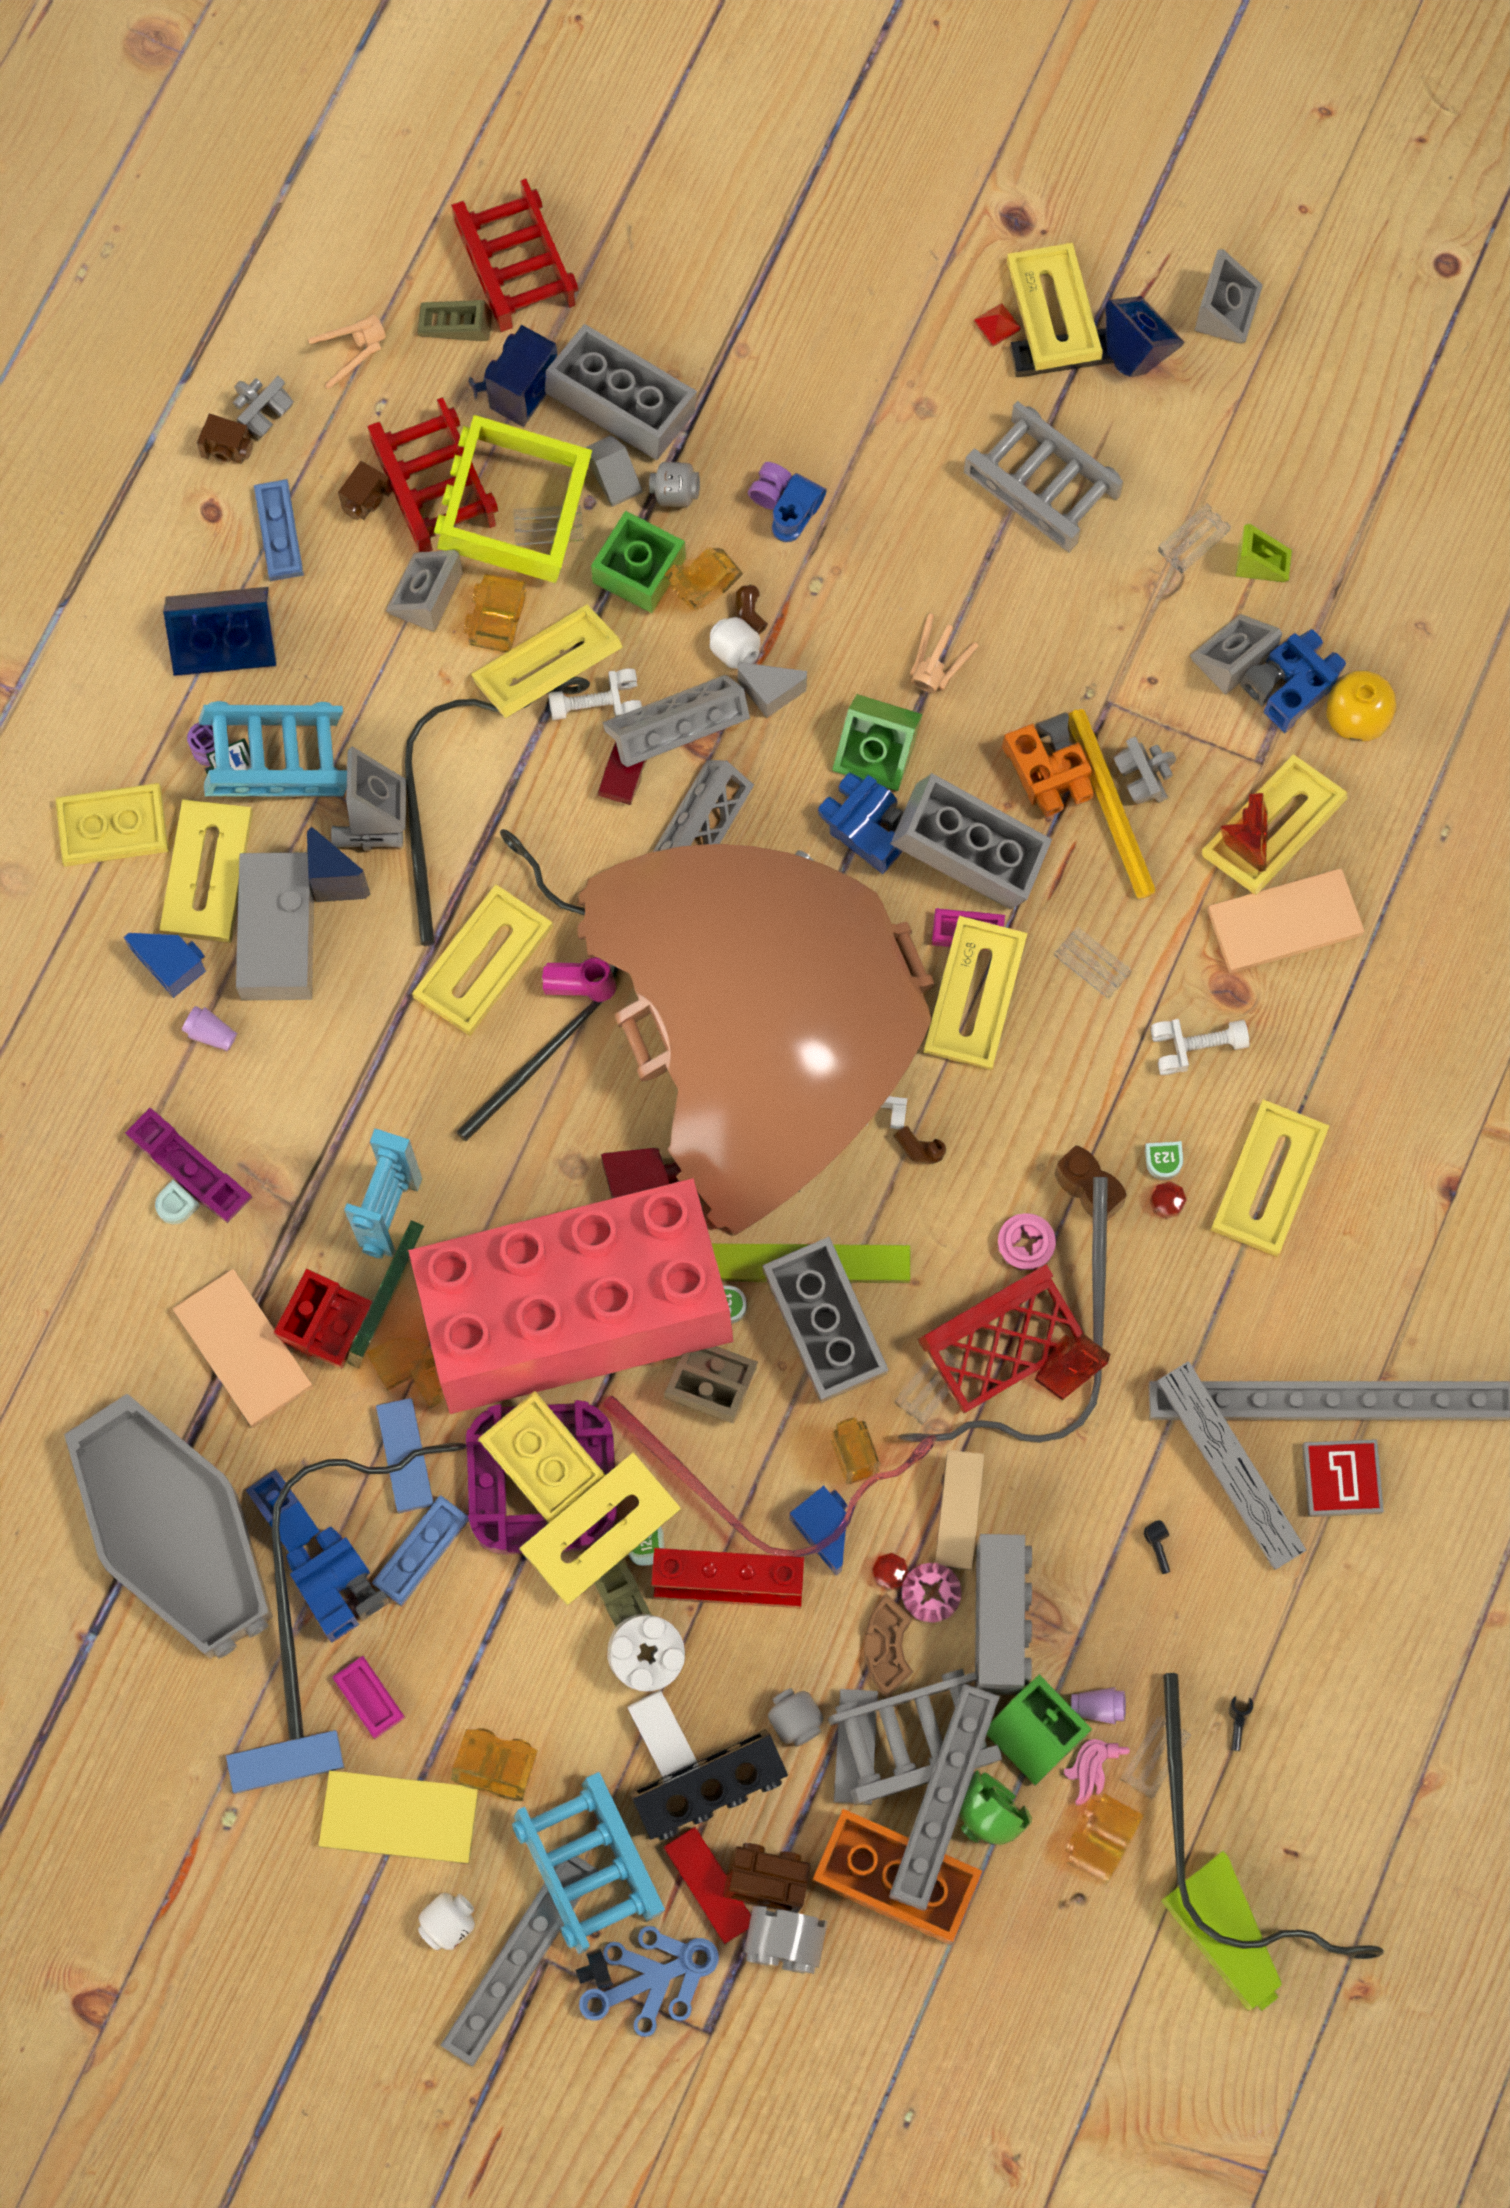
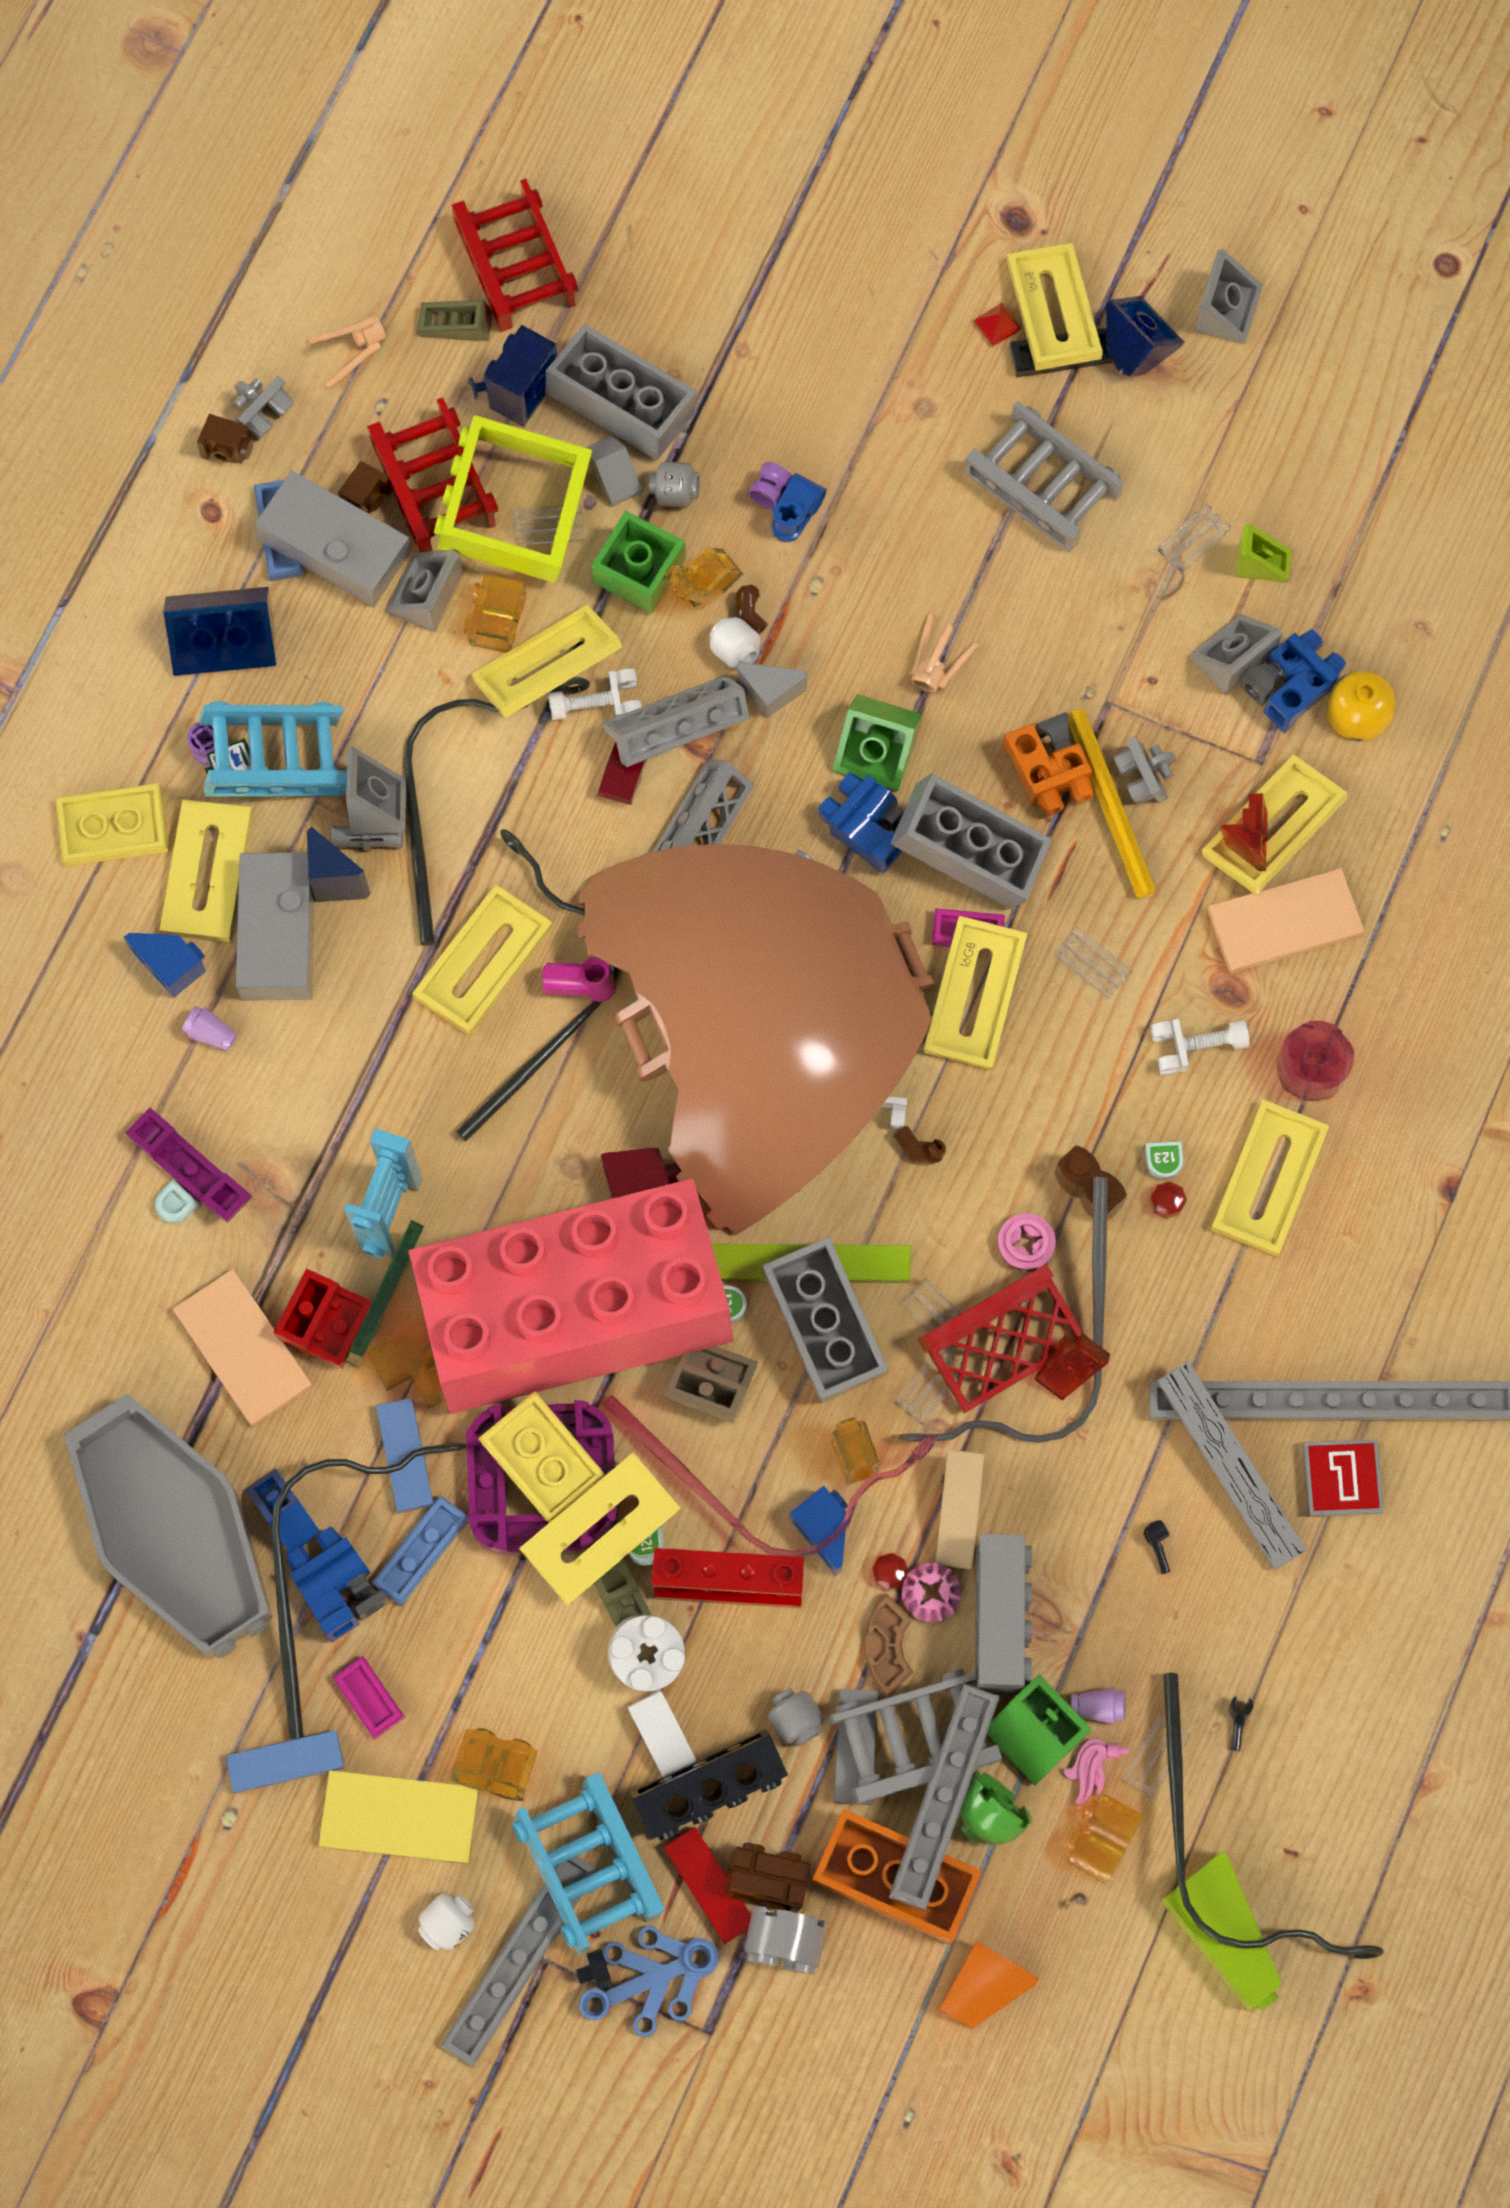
none -> light grey brick [255,470,410,607]
none -> clear tile [899,1278,968,1356]
none -> orange slope [938,1941,1039,2030]
none -> clear pink brick [1277,1021,1354,1101]

